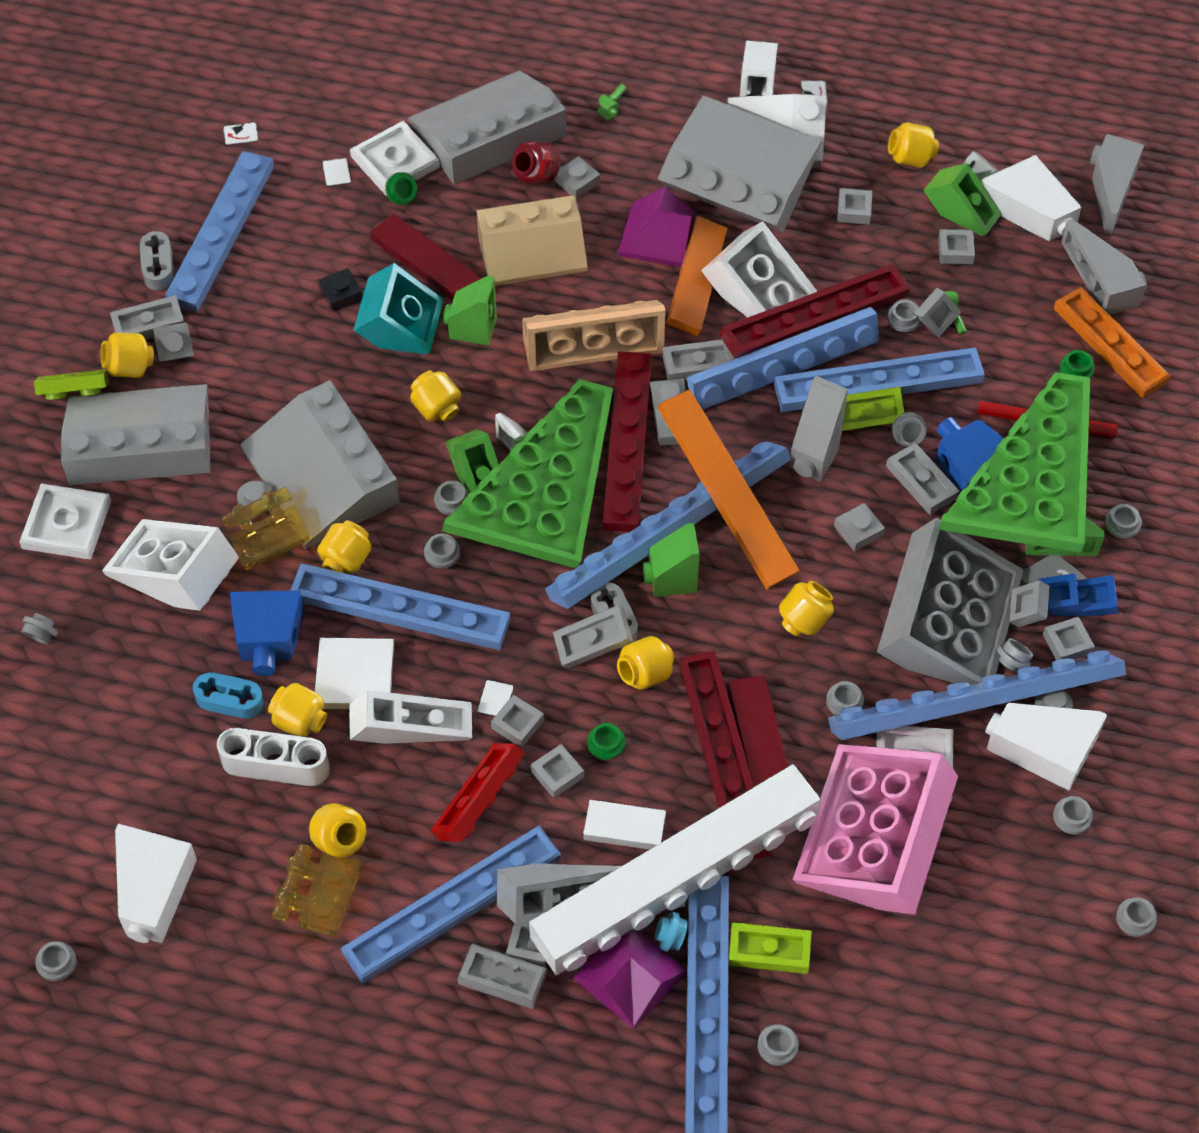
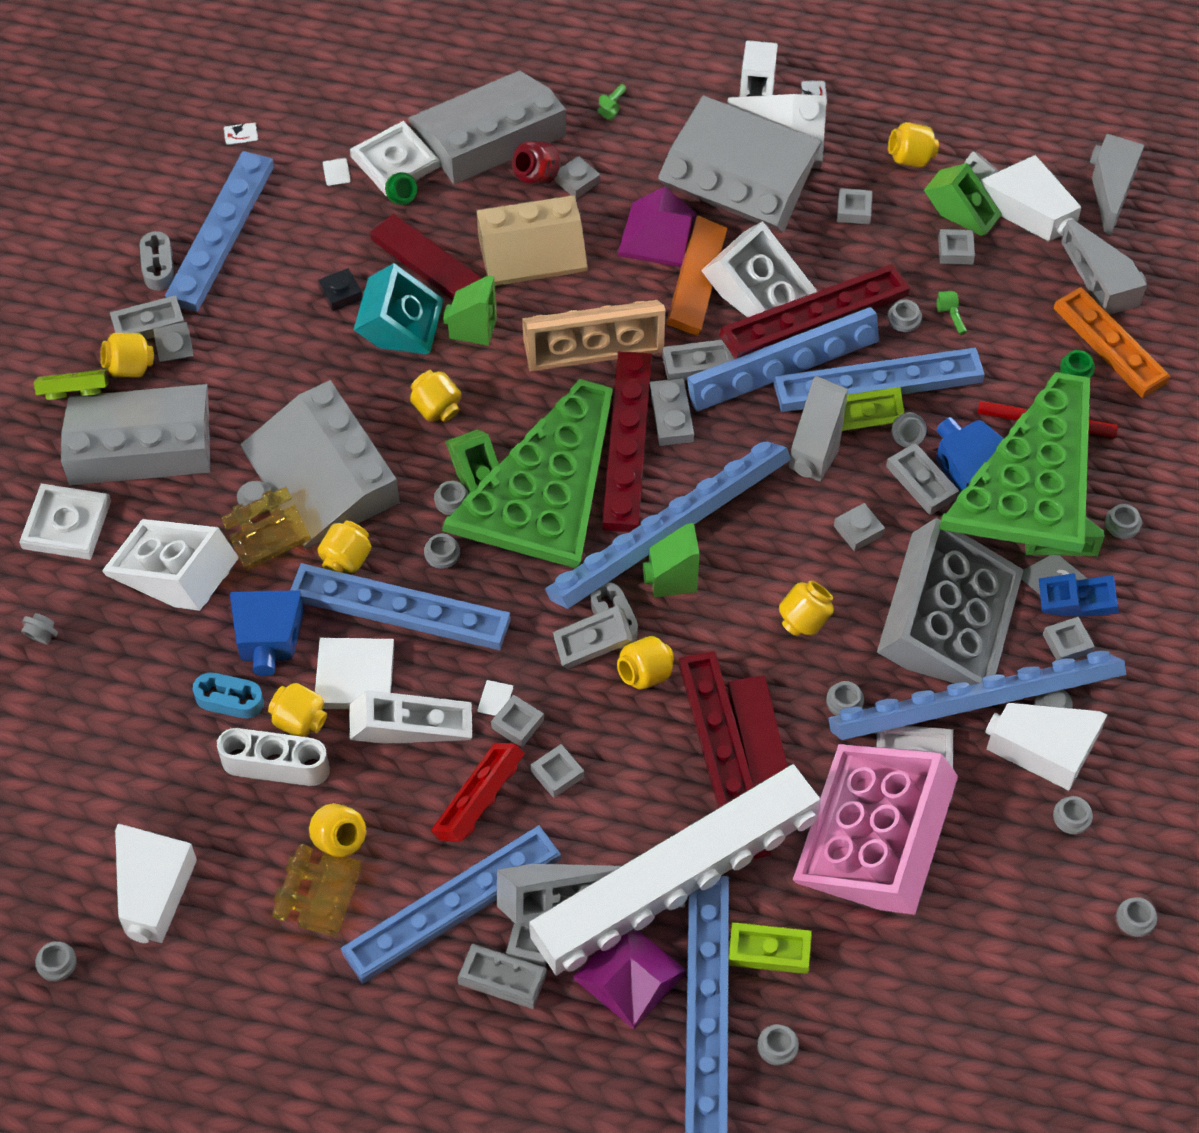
white slope [495,413,527,451] -> none
white tile [584,800,666,850] -> none
green plate [587,723,625,760] -> none
medium azure plate [655,911,687,952] -> none
orange tile [658,389,800,590] -> none
light grey plate [915,288,961,337] -> none
light grey plate [997,638,1033,672] -> none
light grey plate [1009,580,1049,627] -> none

